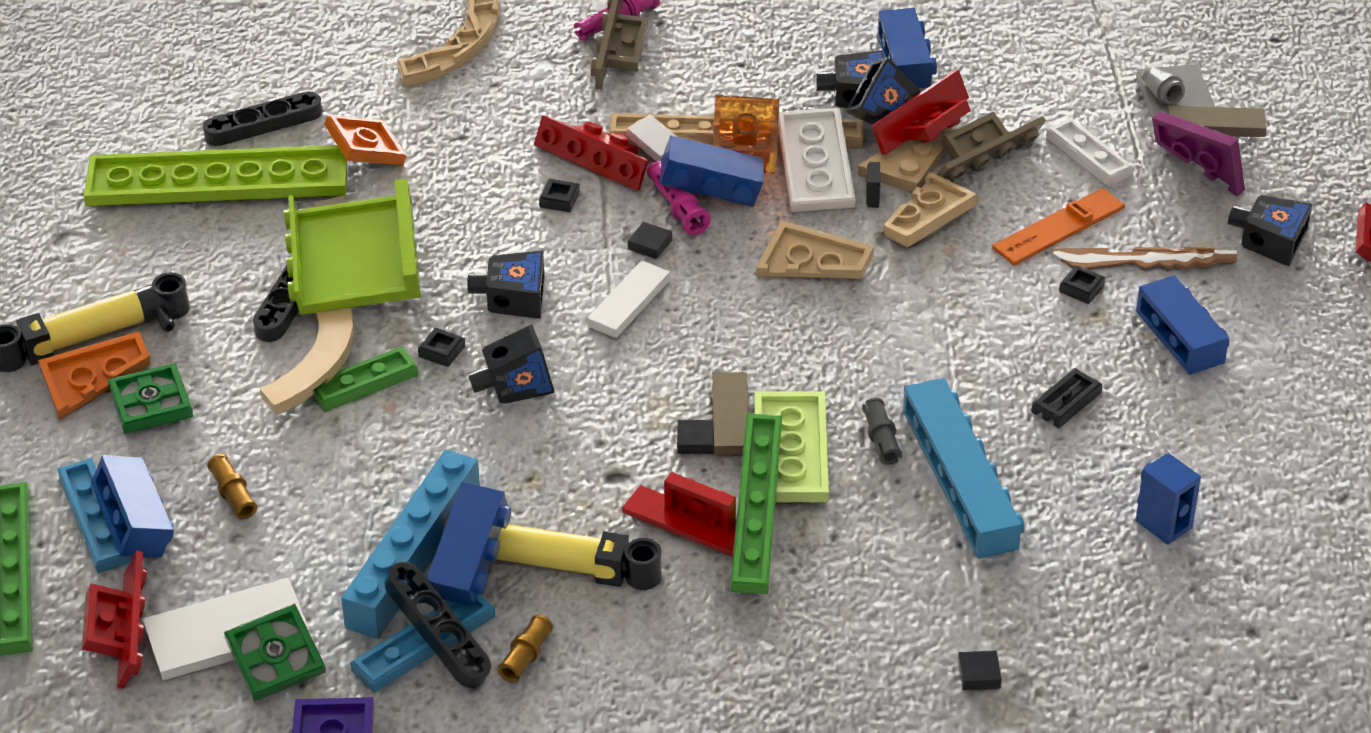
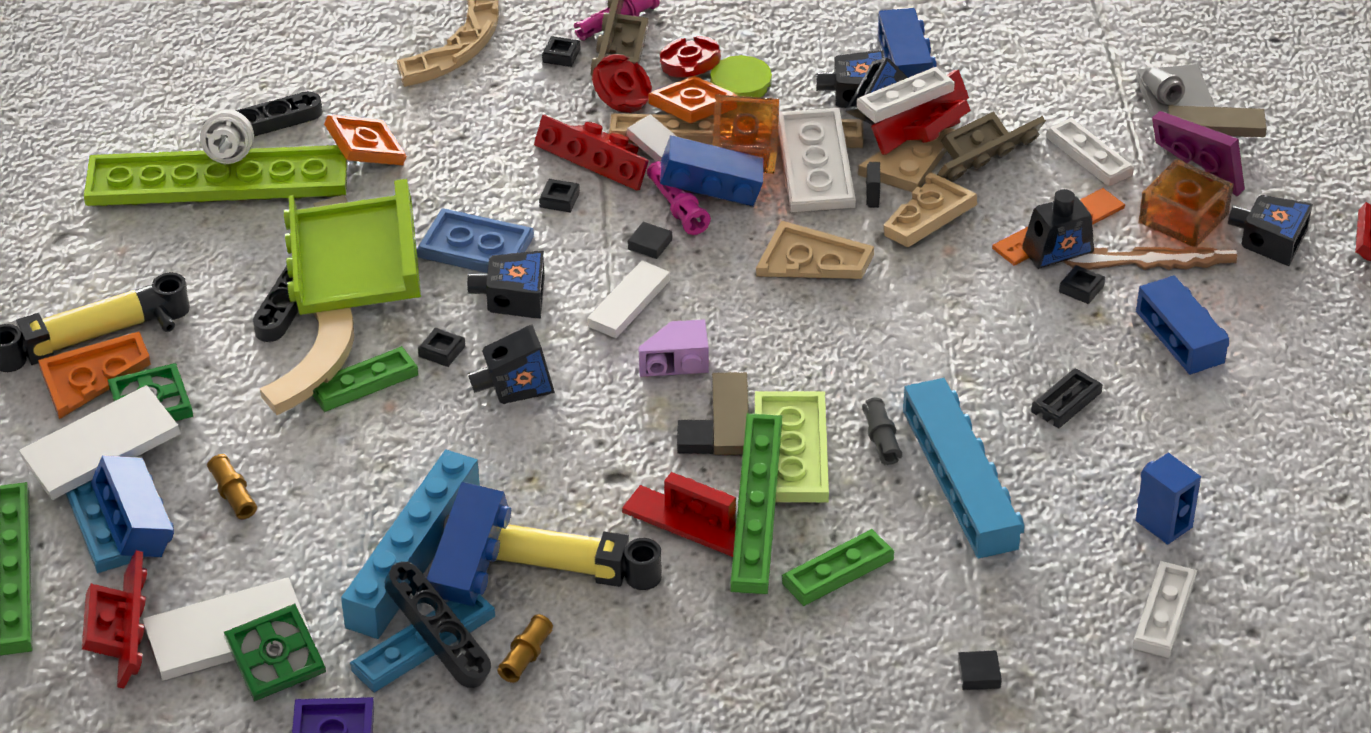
none -> white tile [19,385,181,500]
none -> white piece [200,110,254,164]
none -> medium blue tile [417,208,534,273]
none -> black tile [542,36,580,67]
none -> red tile [592,54,652,113]
none -> lavender slope [639,319,709,377]
none -> orange plate [649,76,737,123]
none -> red tile [660,36,721,78]
none -> lime tile [710,55,772,102]
none -> bright green tile [782,529,894,606]
none -> white tile [857,67,954,123]
none -> black torso [1022,189,1094,269]
none -> white tile [1132,561,1197,659]
none -> clear orange brick [1138,159,1233,247]

